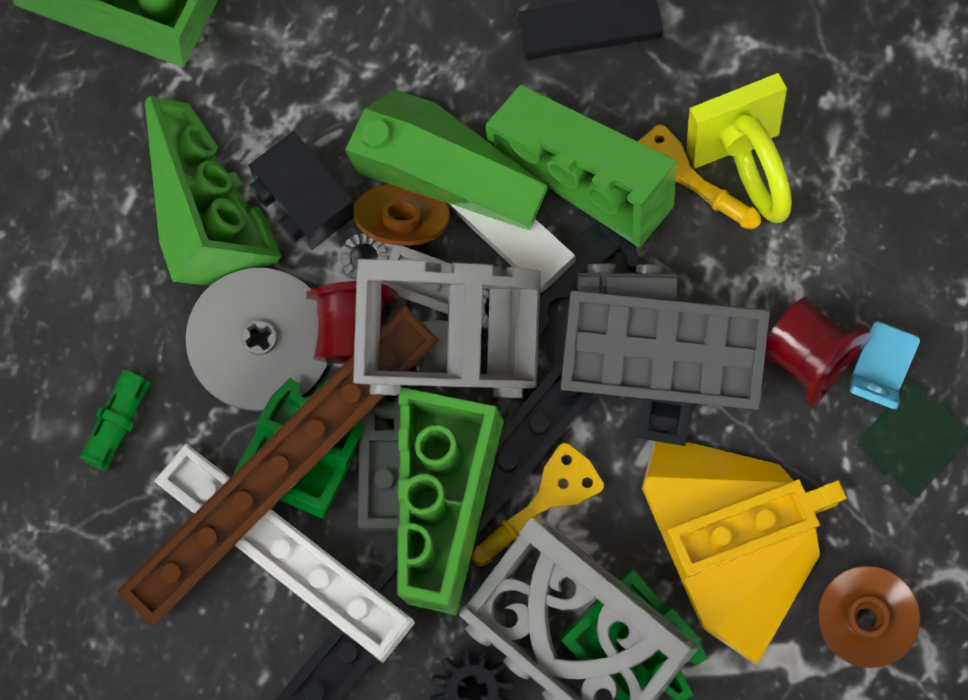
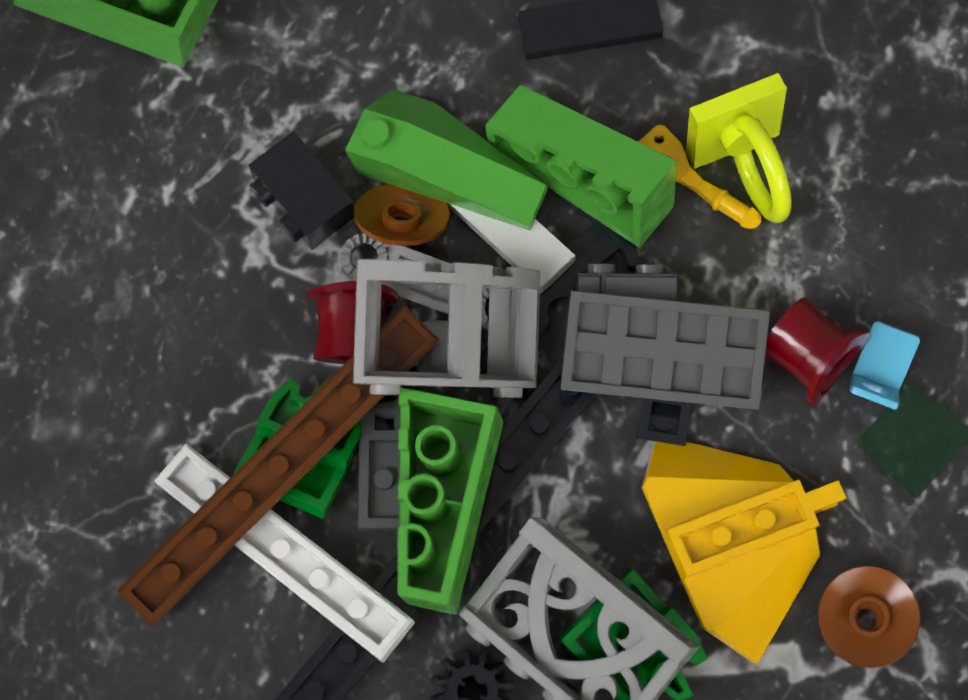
green pin [78,370,150,471] -> none
bright green wedge [145,96,281,286] -> none
light grey piece [186,268,328,412] -> none
yellow piece [471,443,604,566] -> none

